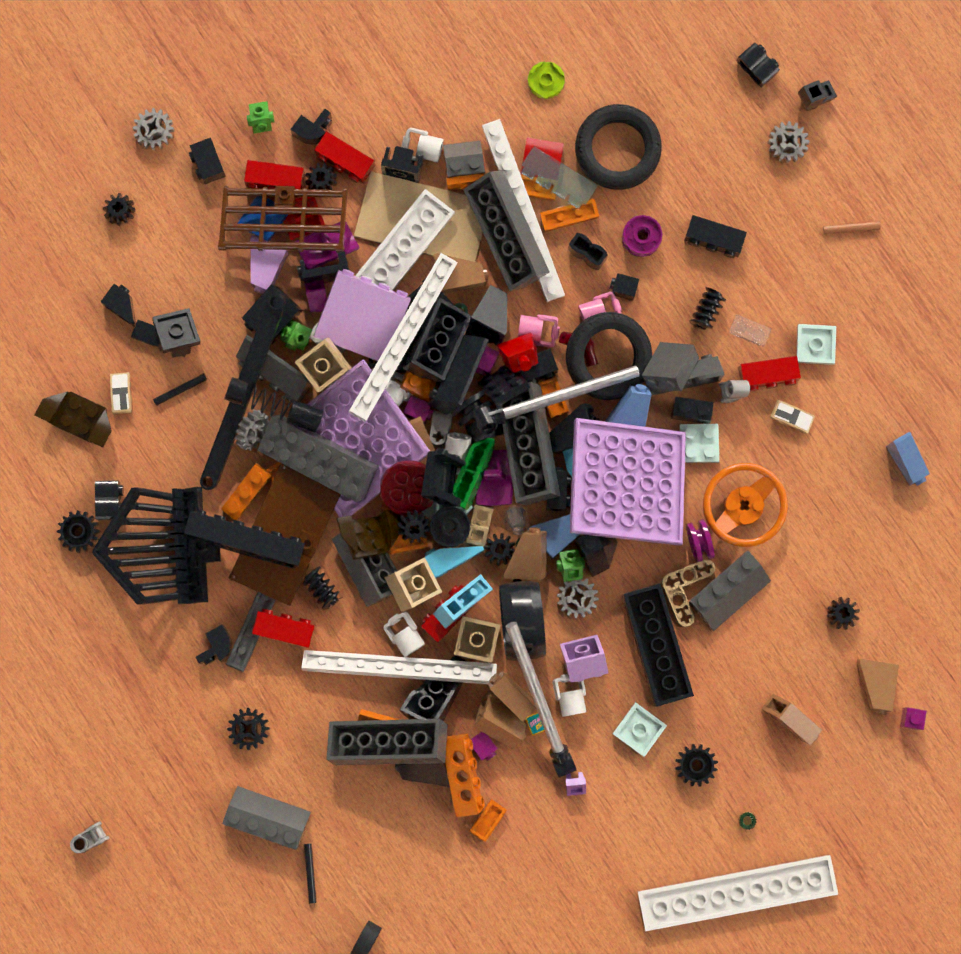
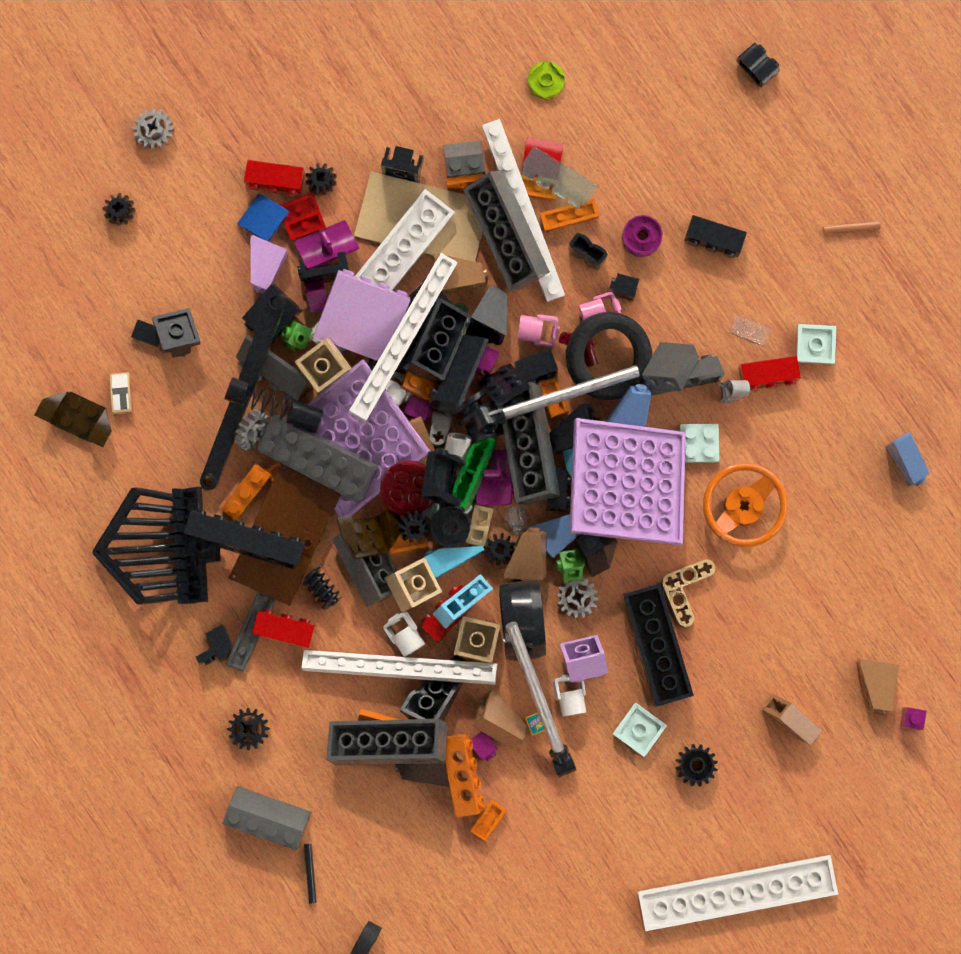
black gear [57,510,100,553] -> none
light grey piece [70,821,110,853] -> none
black brick [95,481,124,521] -> none
black slope [101,284,136,327] -> none
black bar [153,373,207,406] -> none
black brick [188,137,226,184] -> none
reddish brown door [218,186,348,253] -> none
bright green brick [247,101,275,133] -> none
black brick [290,109,332,145] -> none
red brick [315,131,375,184] -> none
white piece [401,128,444,163] -> none
medium nougat slope [488,671,536,722] -> none
red torso [497,332,538,372] -> none
medium lavender tile [566,772,586,796] -> none
black tyre [575,104,662,190] -> none
black brick [671,397,714,424] -> none
magenta wheel [686,519,715,563] -> none
dark grey slope [688,551,771,631] -> none
black piece [689,287,726,330] -> none
clear green axle [738,812,757,830] -> none
light grey gear [768,121,810,163] -> none
slope [770,400,815,433] -> none
black brick [798,80,837,111] -> none
black gear [826,597,860,630] -> none

